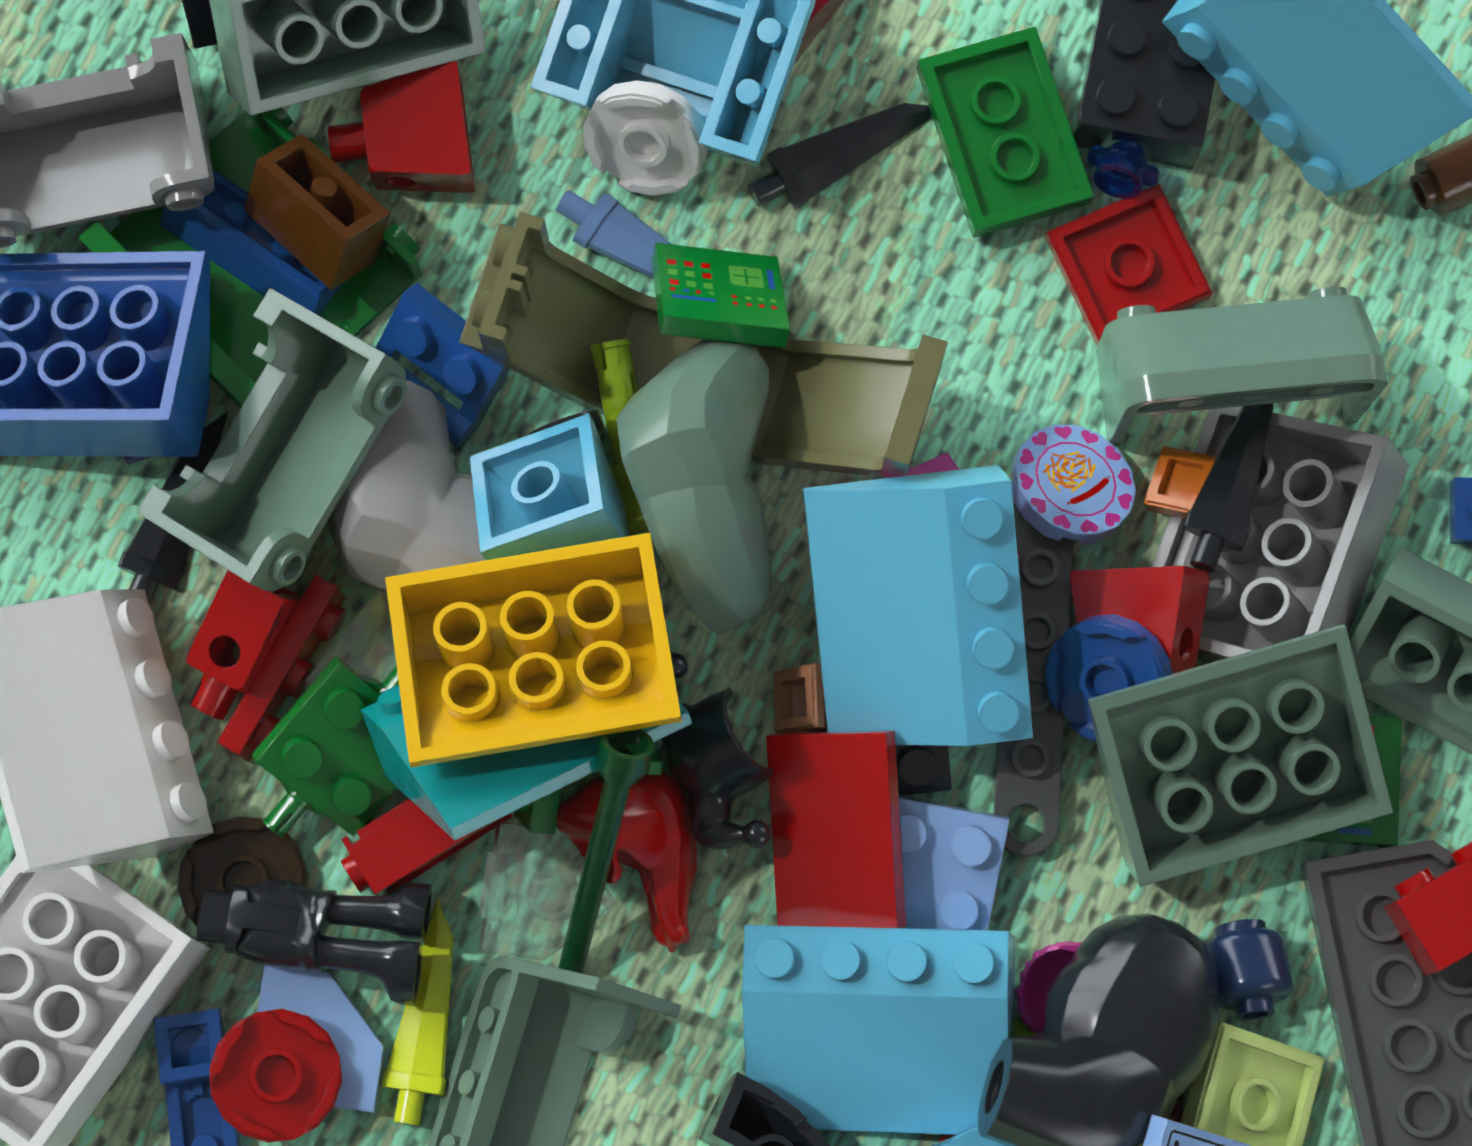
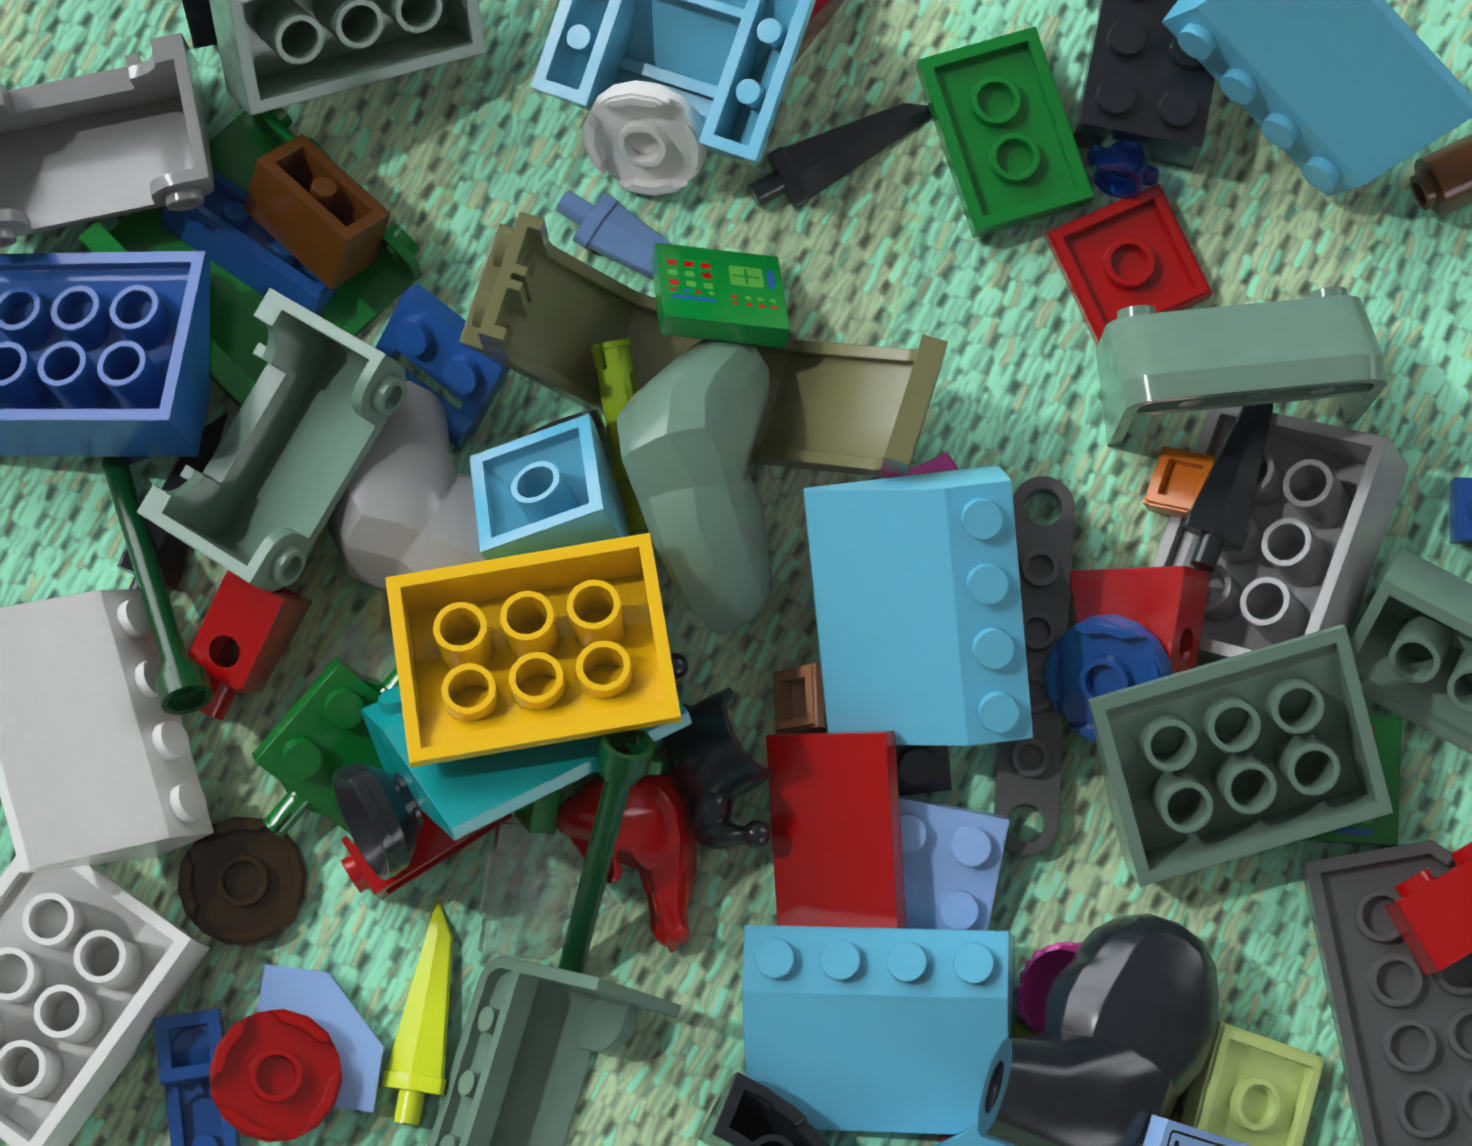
black piece [197,879,432,1006] -> none
red plate [217,575,347,763] -> none
red torso [327,61,476,193] -> none
light blue tile [1010,424,1136,545] -> none
dark blue head [1205,919,1293,1021] -> none
none -> dark green piece [102,457,213,715]
none -> black piece [332,762,424,880]

